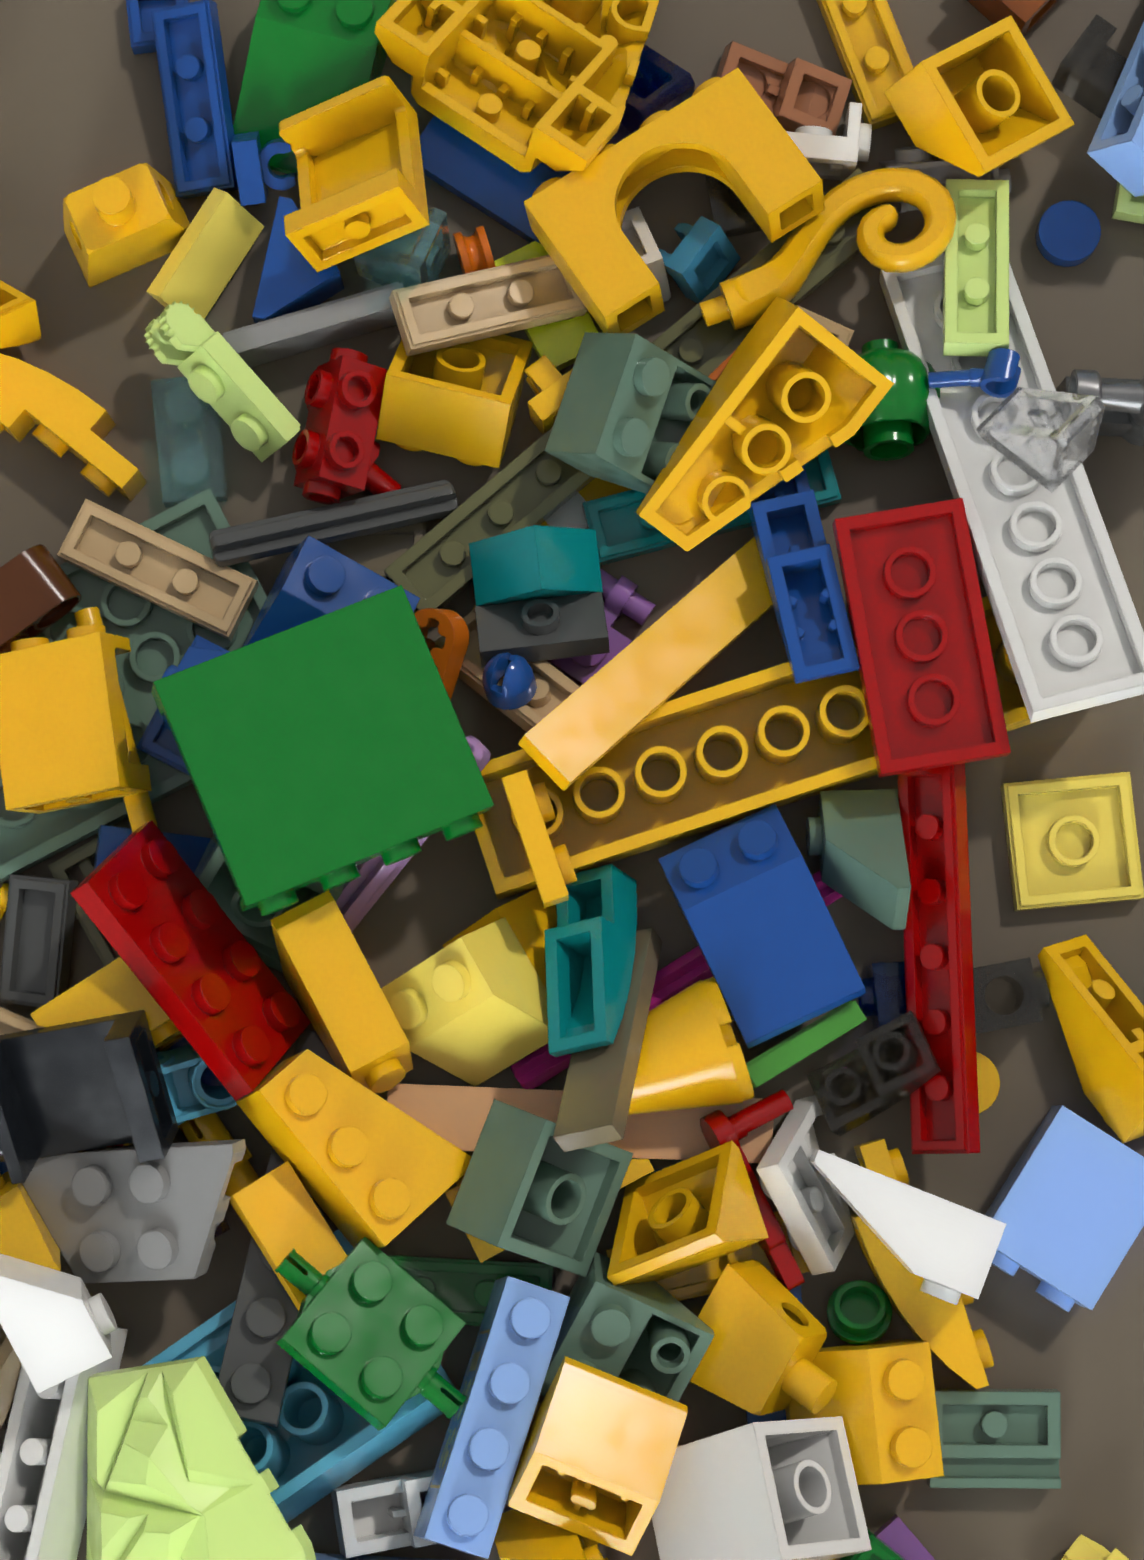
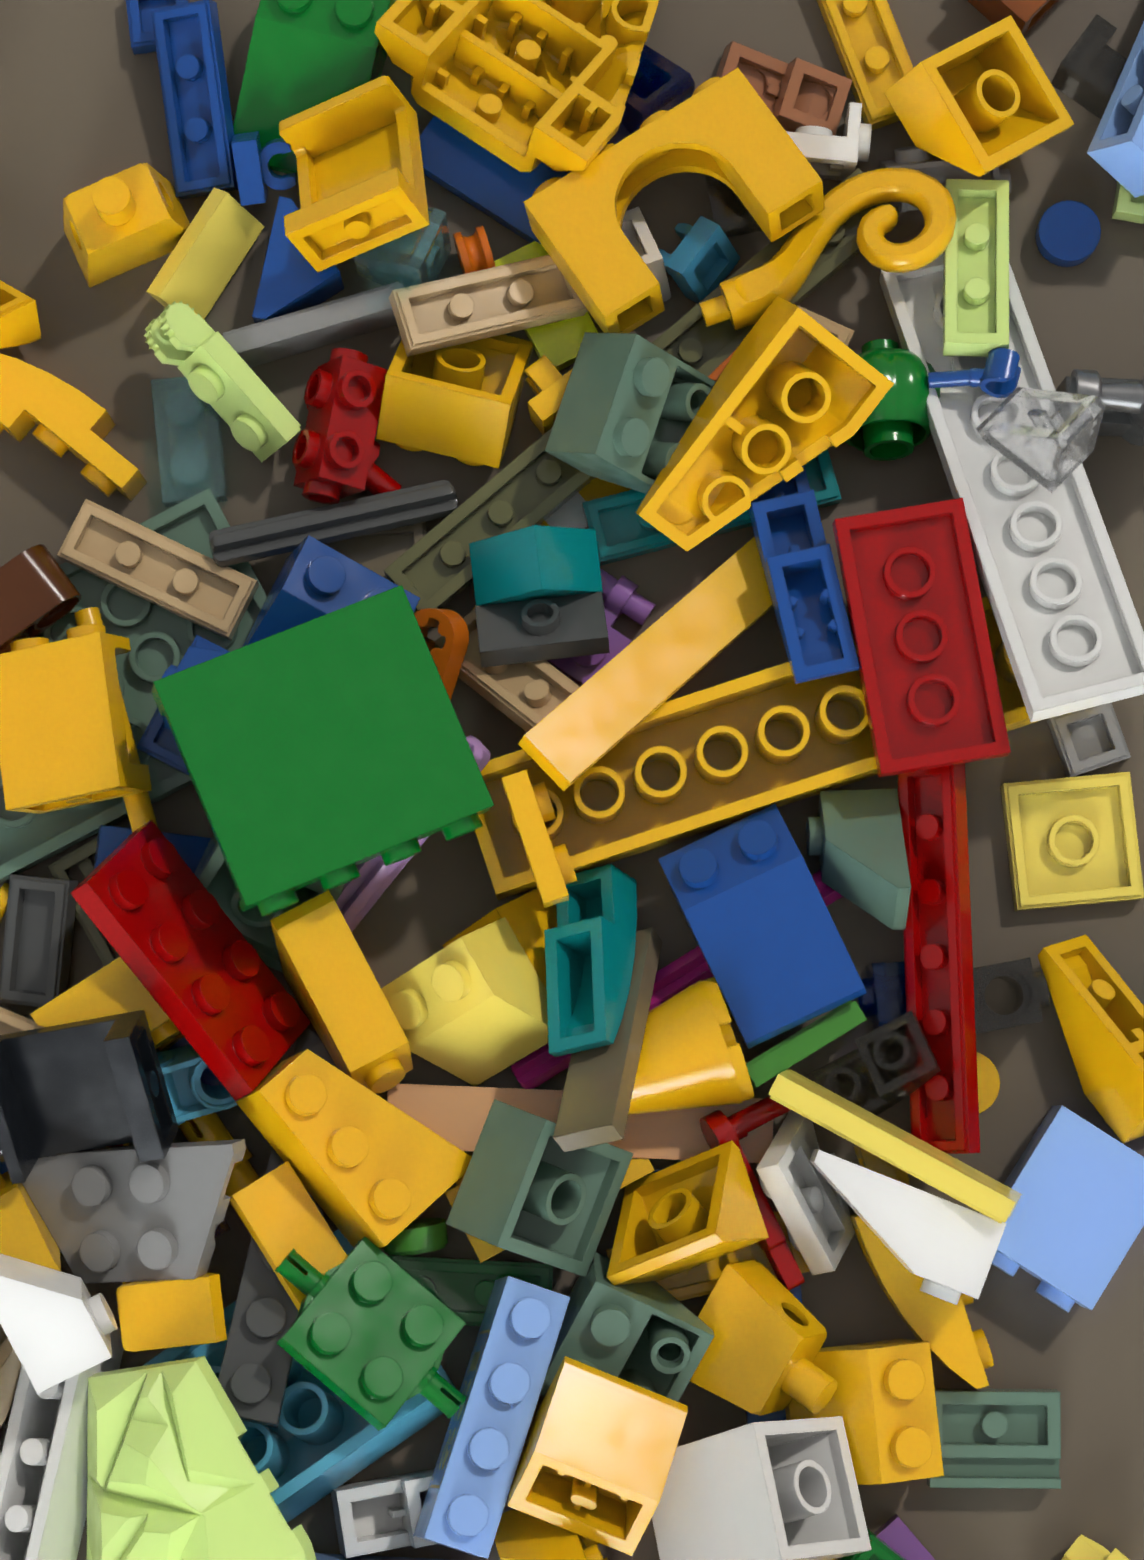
blue hinge [482,652,537,710] -> none
green plate [827,1280,892,1345] -> none
none -> yellow slope [116,1273,227,1352]
none -> bright green tile [384,1218,449,1255]
none -> light yellow tile [768,1068,1022,1224]
none -> light grey tile [1046,702,1131,777]

